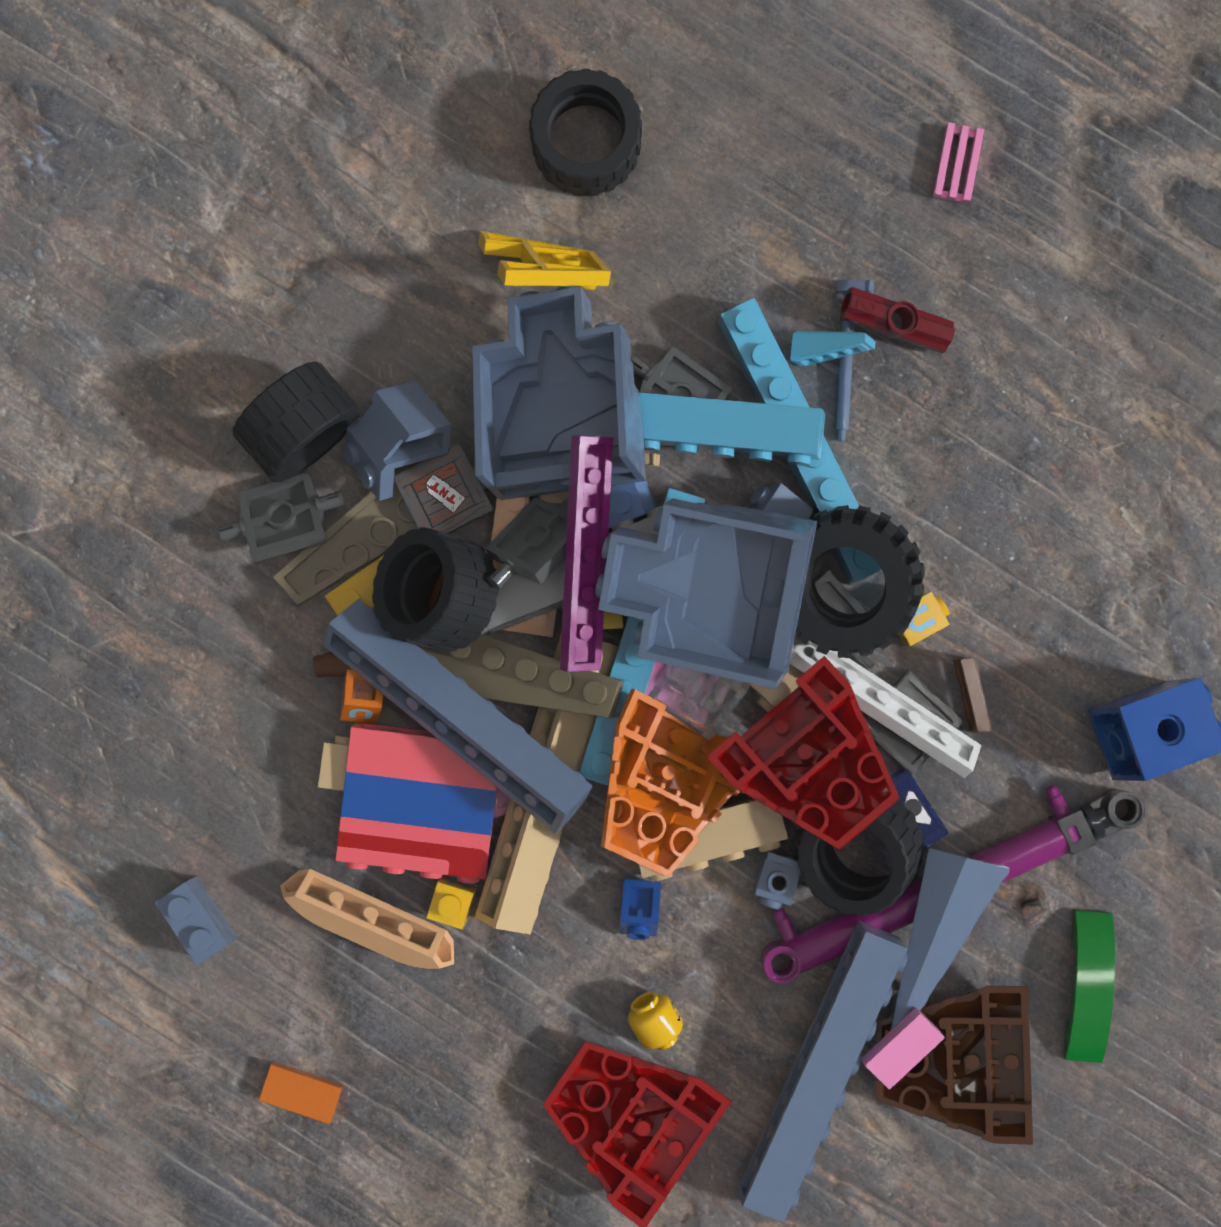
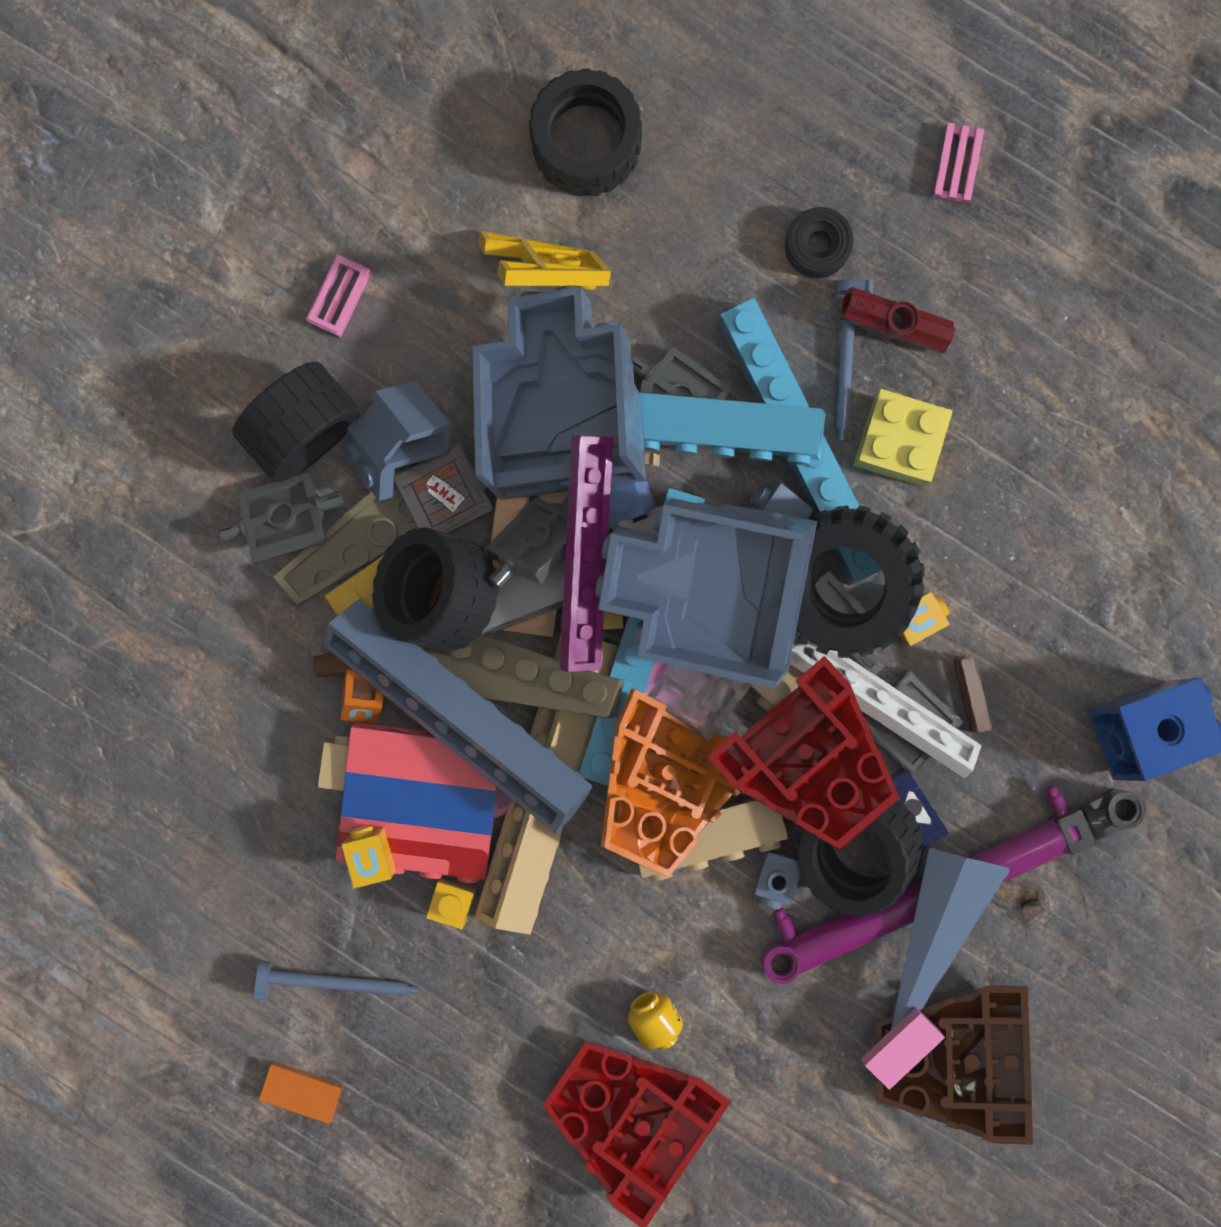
sand blue brick [155,876,238,966] -> none
light nougat brick [280,869,454,969] -> none
blue bracket [619,879,661,940] -> none
sand blue brick [737,920,908,1223] -> none
medium azure slope [791,331,875,366] -> none
green slope [1063,909,1115,1063] -> none
none -> sand blue piece [253,961,419,1001]
none -> bright pink tile [306,254,372,338]
none -> yellow brick [341,825,396,889]
none -> black tyre [785,207,854,278]
none -> light yellow brick [853,389,953,487]

